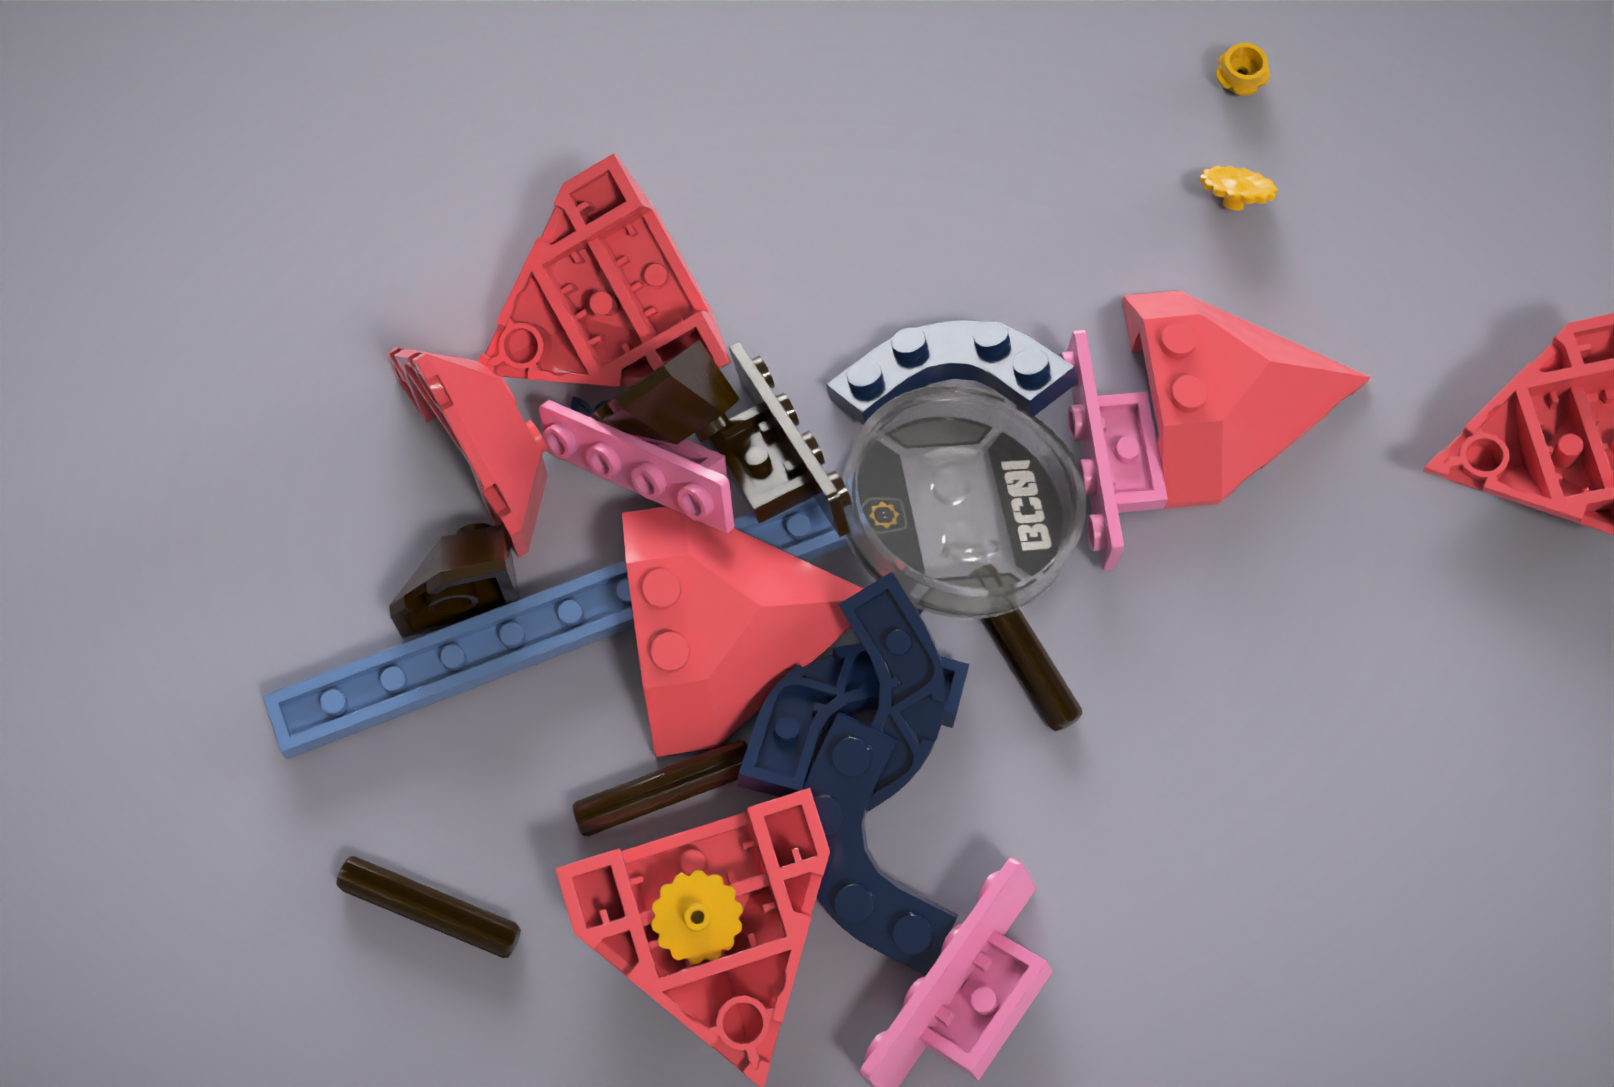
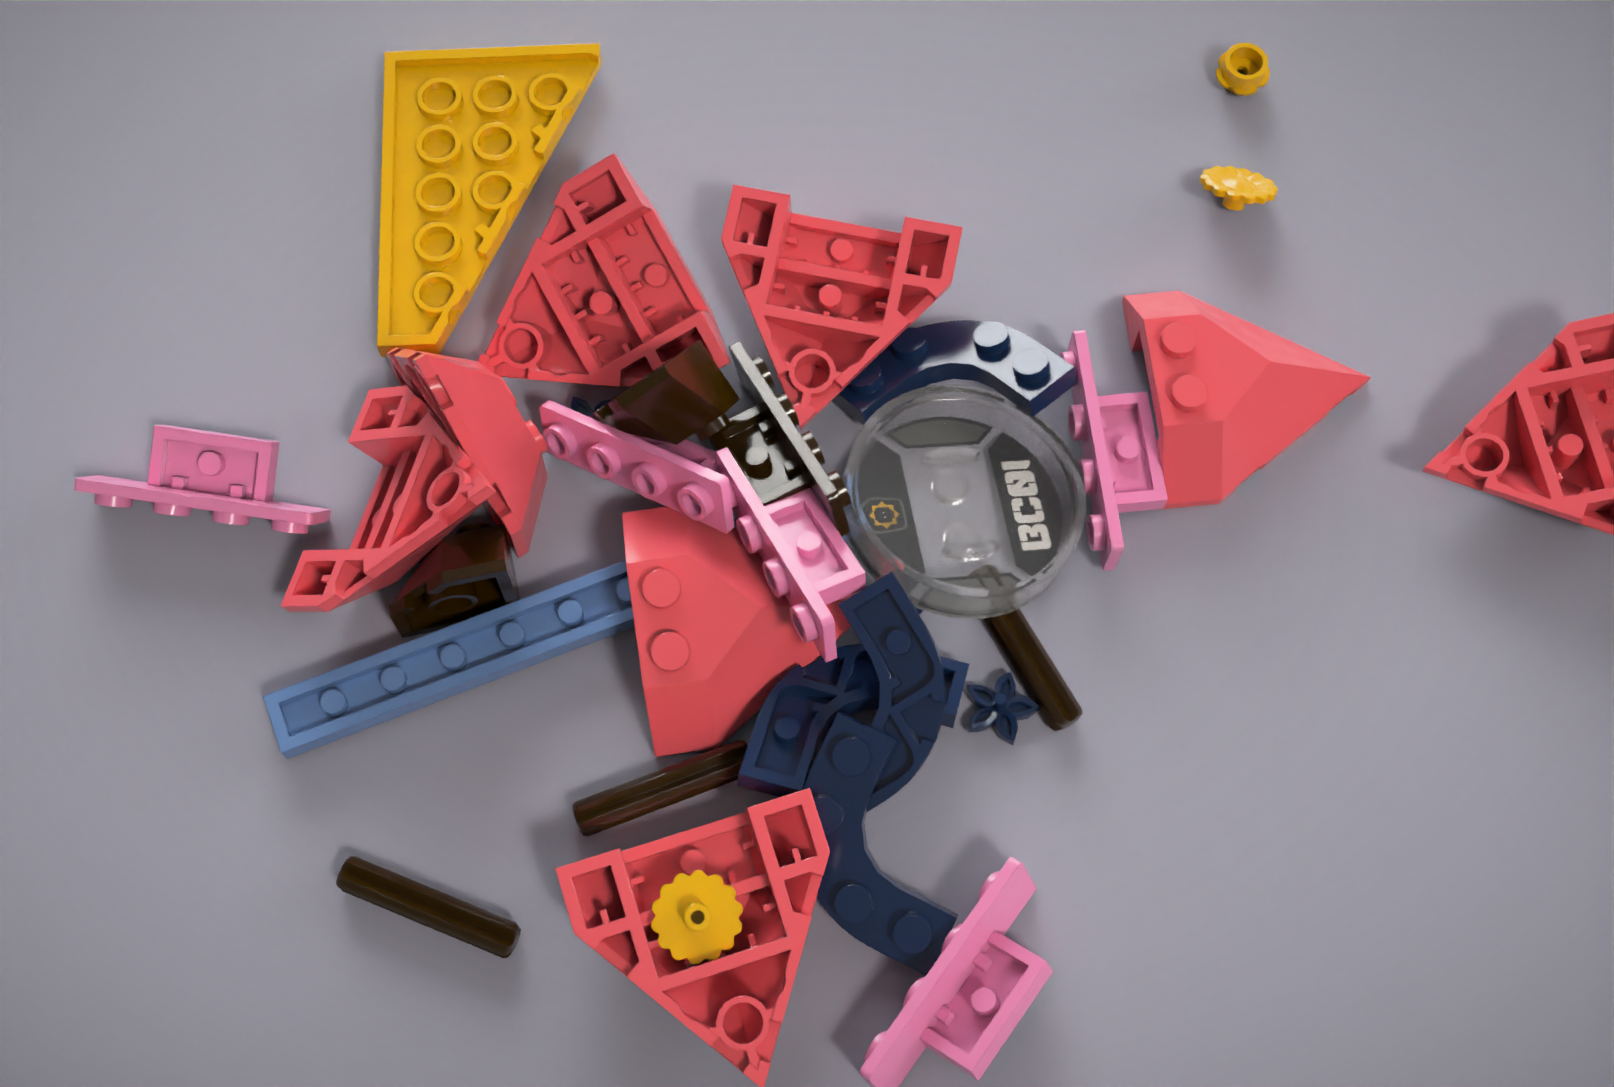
none -> bright pink bracket [74,425,331,534]
none -> coral wedge [280,385,496,612]
none -> yellow wing [377,43,602,357]
none -> bright pink bracket [715,447,866,662]
none -> coral wedge [721,184,963,430]
none -> dark blue plant [967,672,1039,745]

